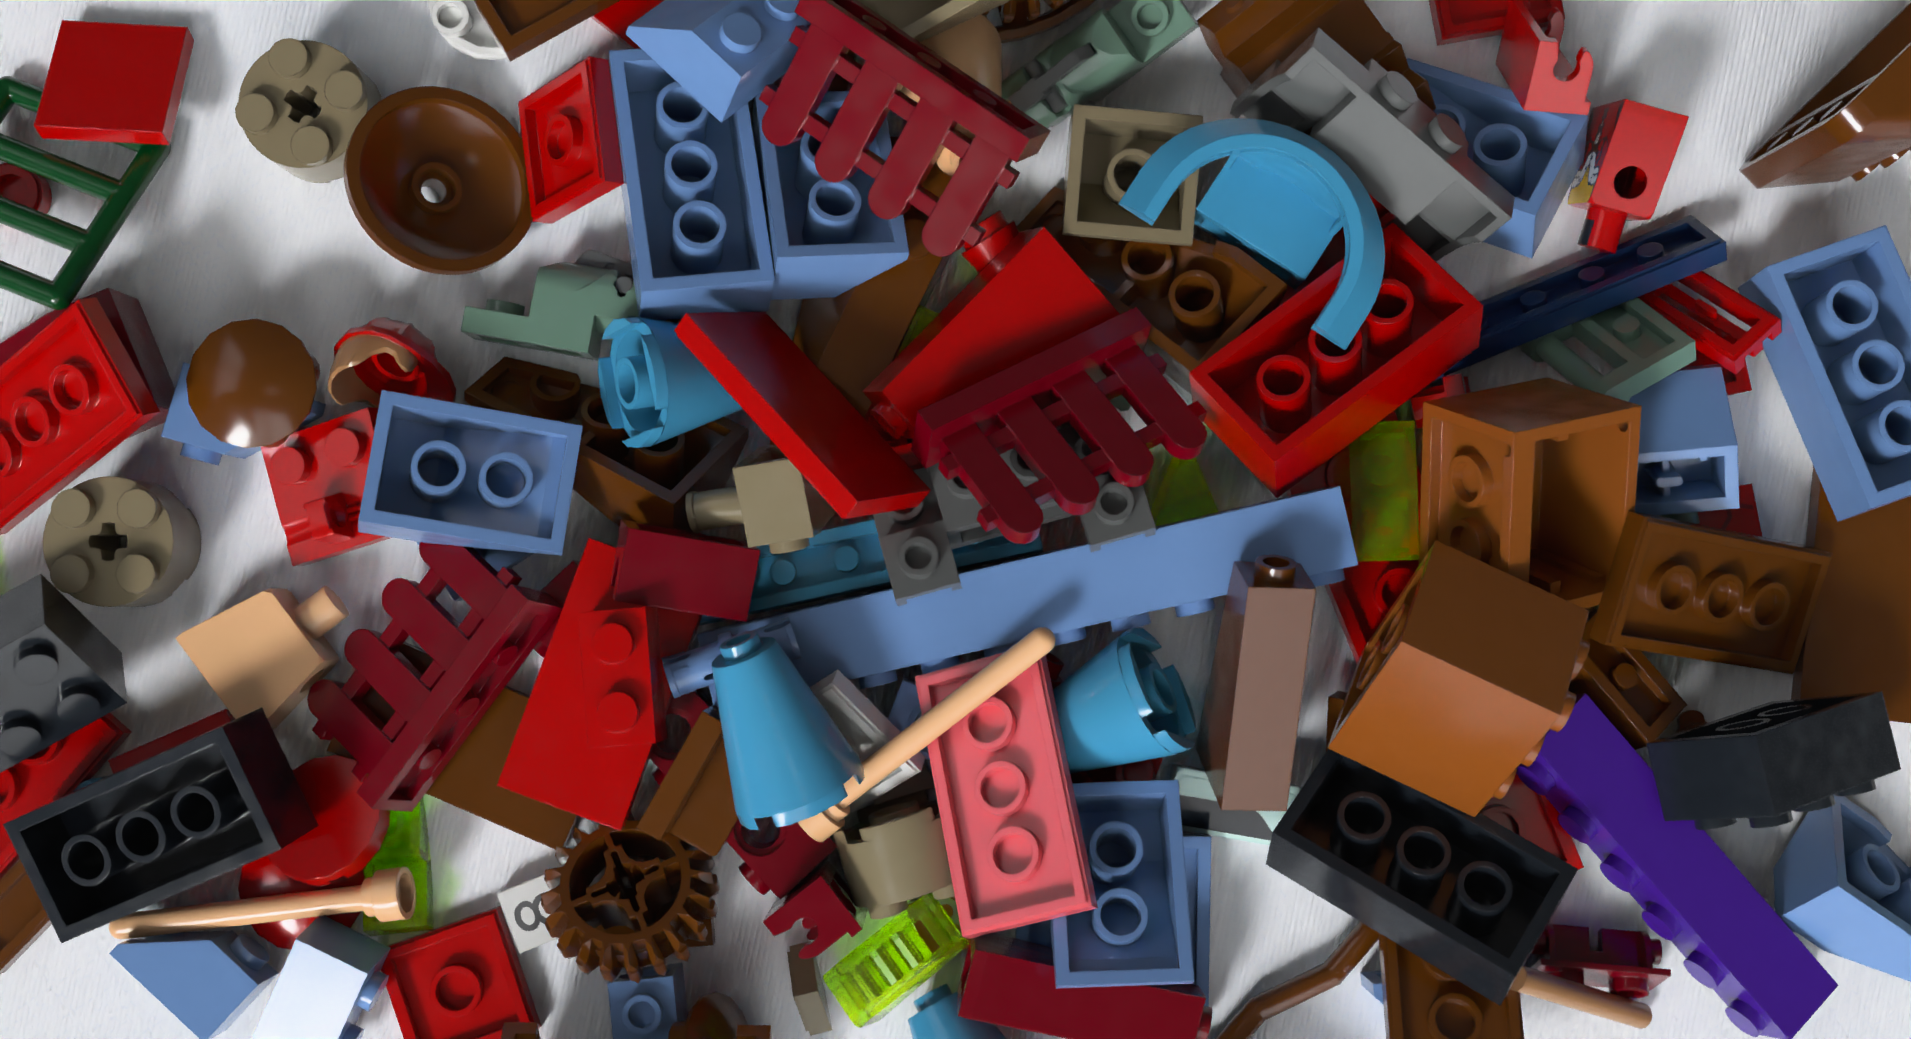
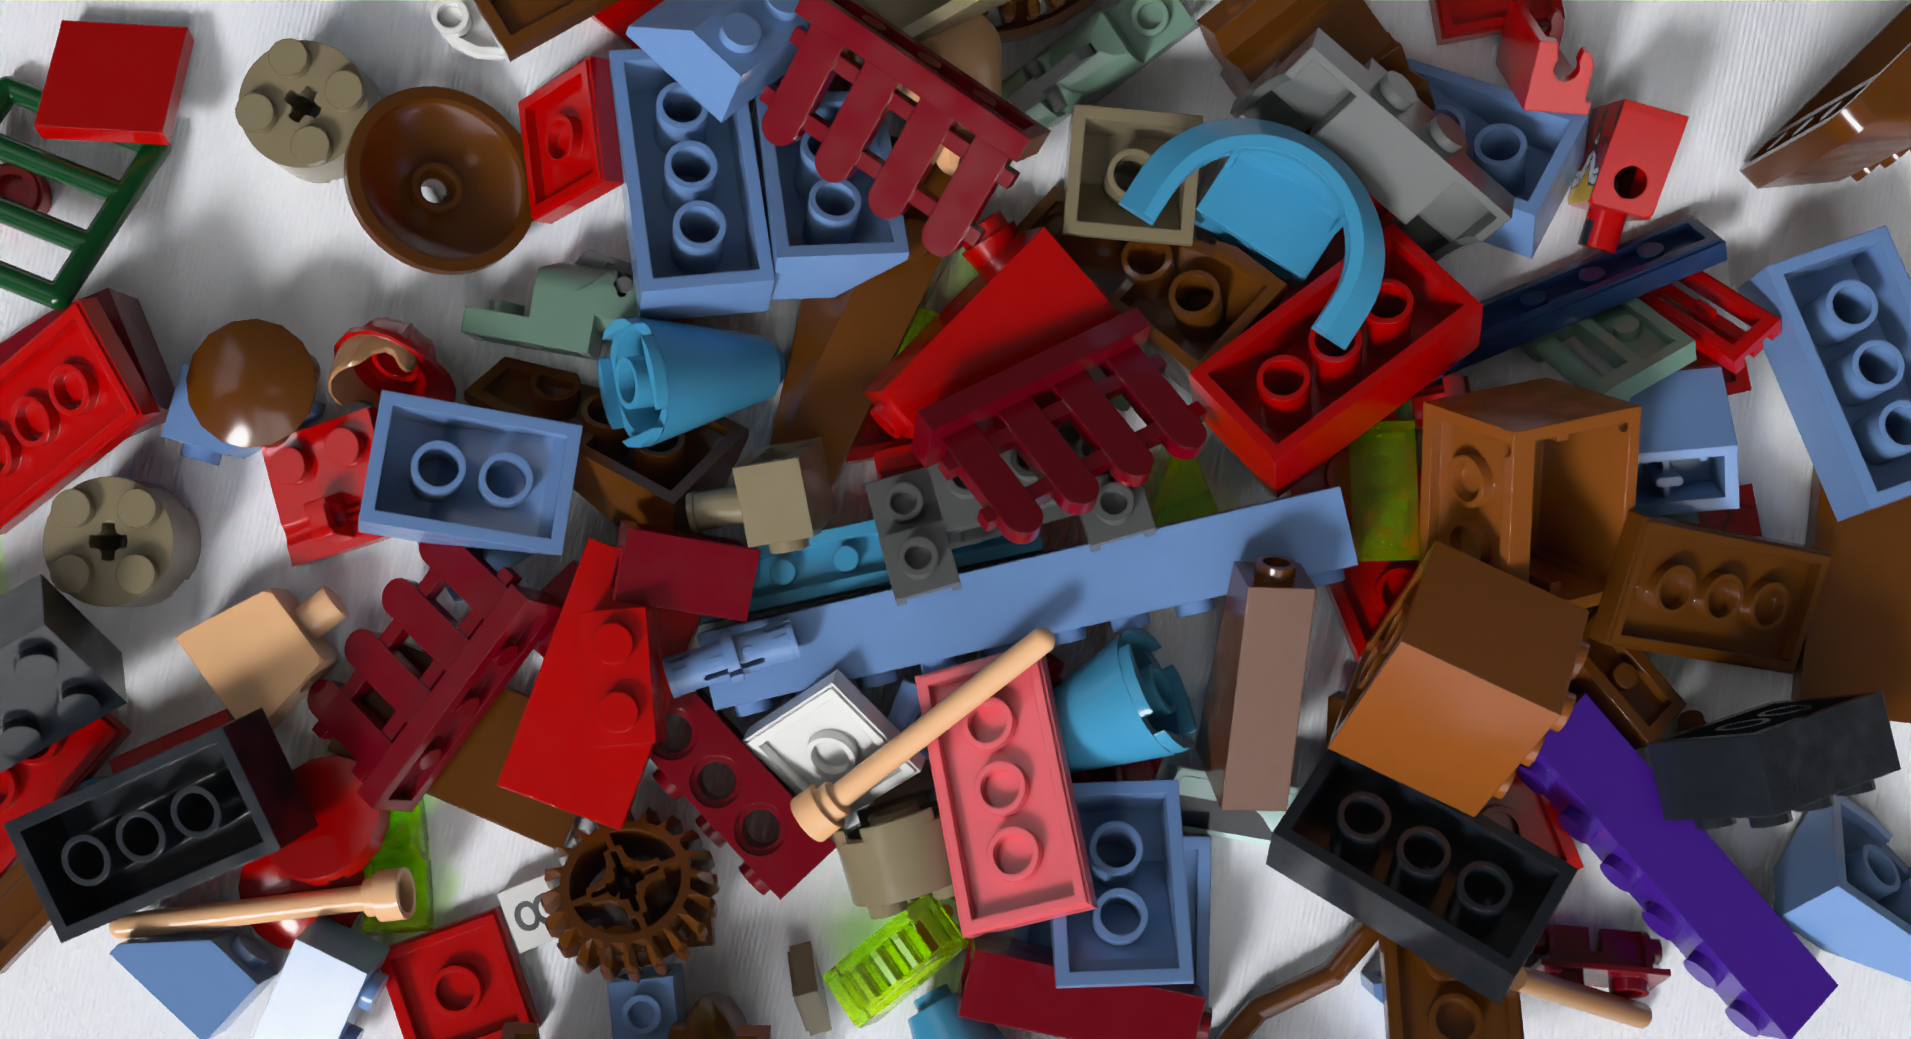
reddish brown panel [637,705,738,856] -> none
red tile [674,312,931,519] -> none
dark azure cone [711,631,865,830] -> none
dark red hinge [763,860,868,959] -> none

